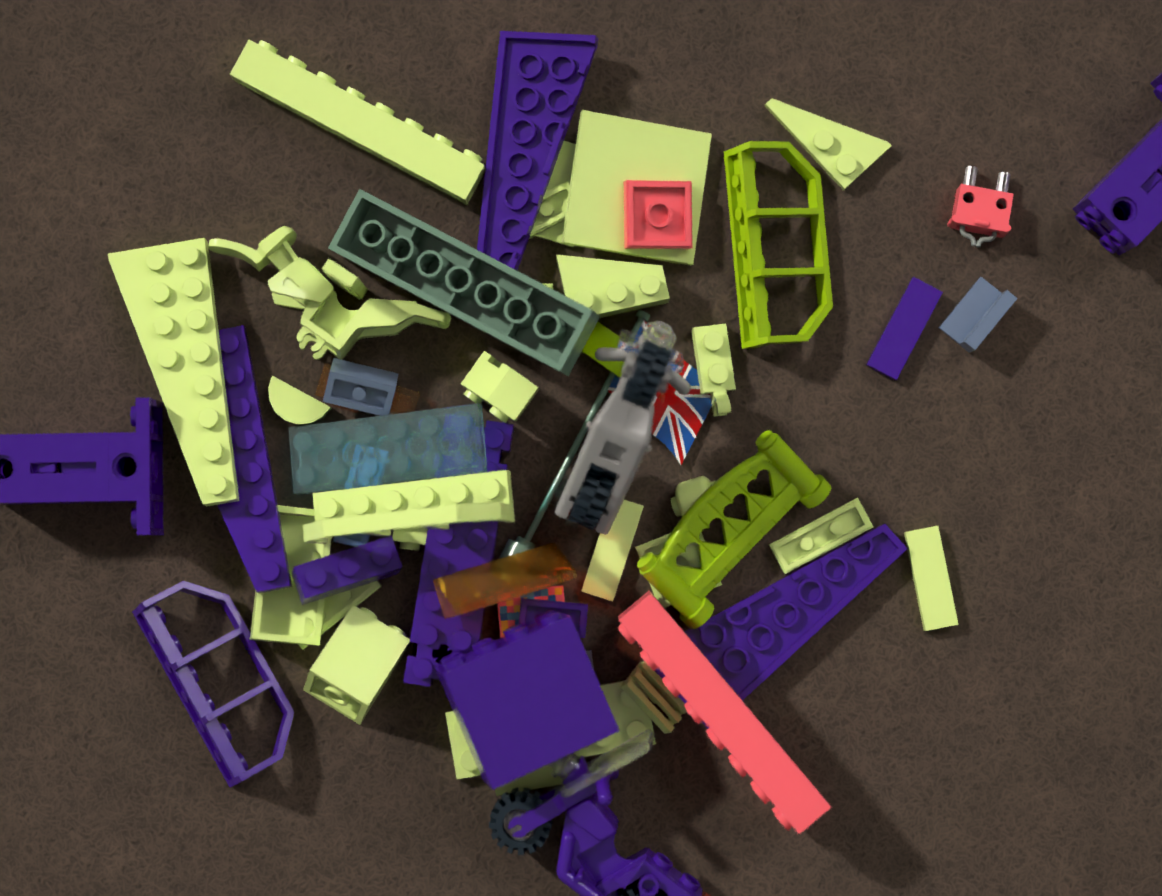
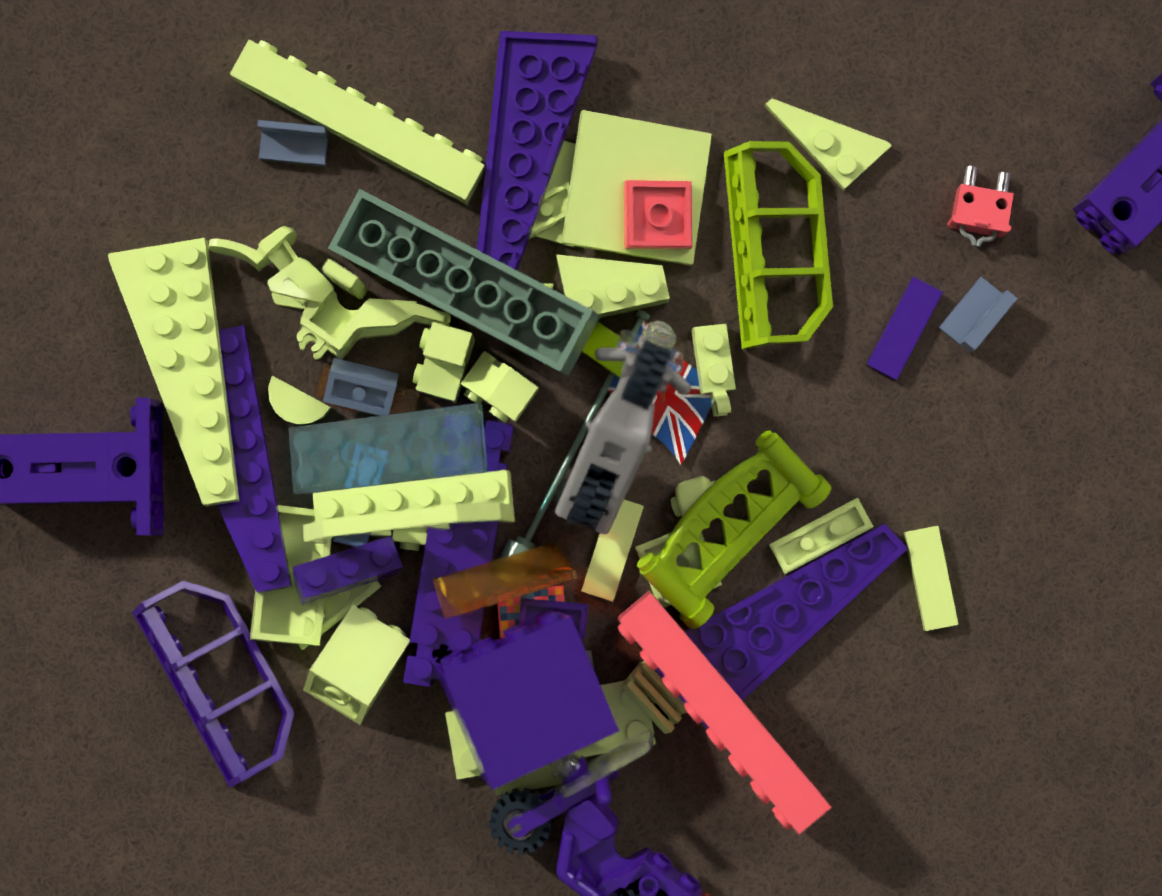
none -> sand blue panel [257,120,330,167]
none -> yellowish green brick [412,322,475,403]

